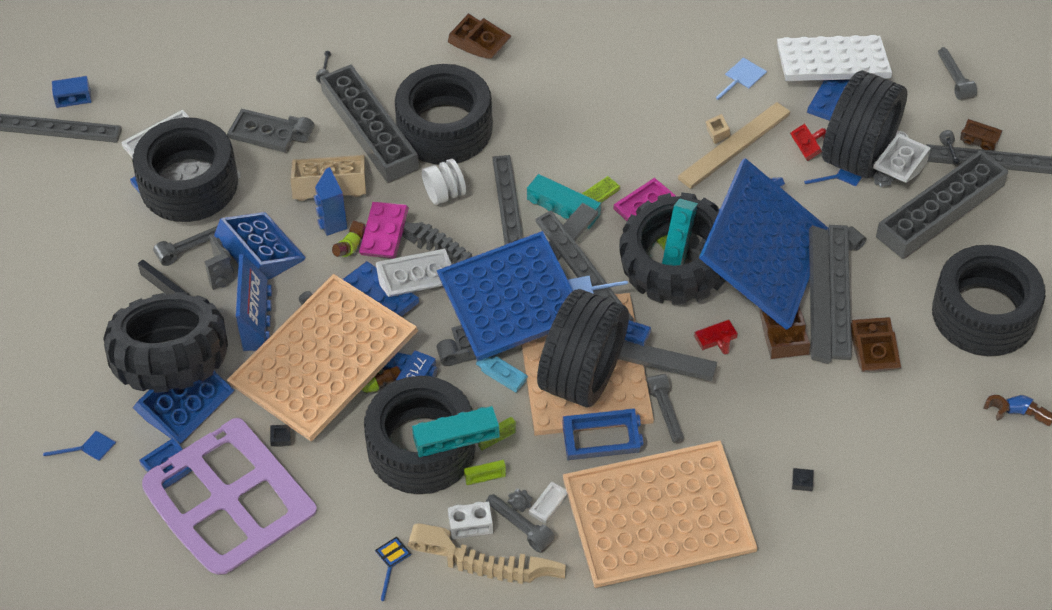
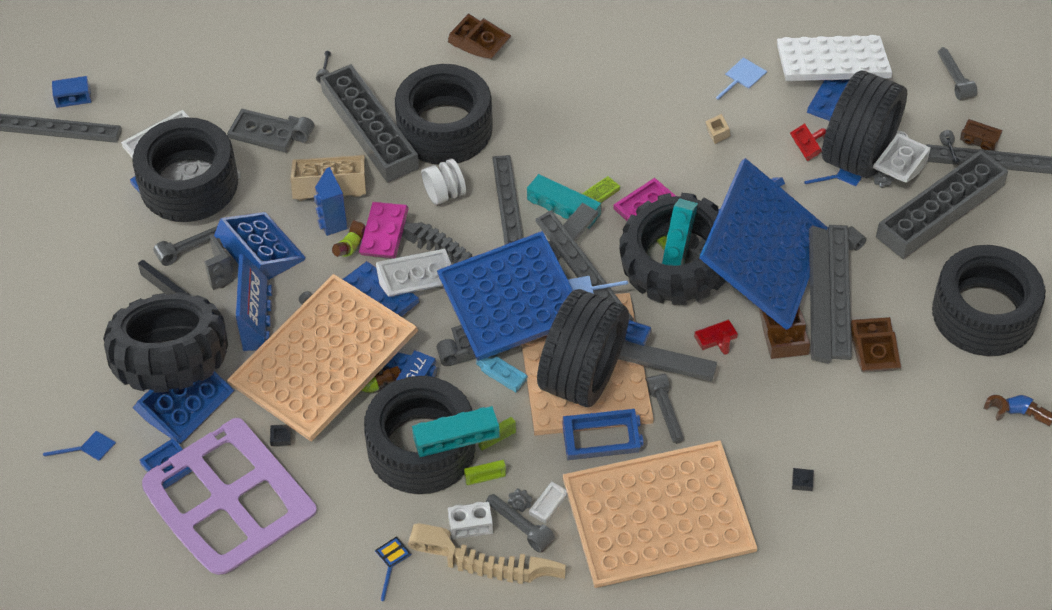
tan tile [678,102,790,189] -> none

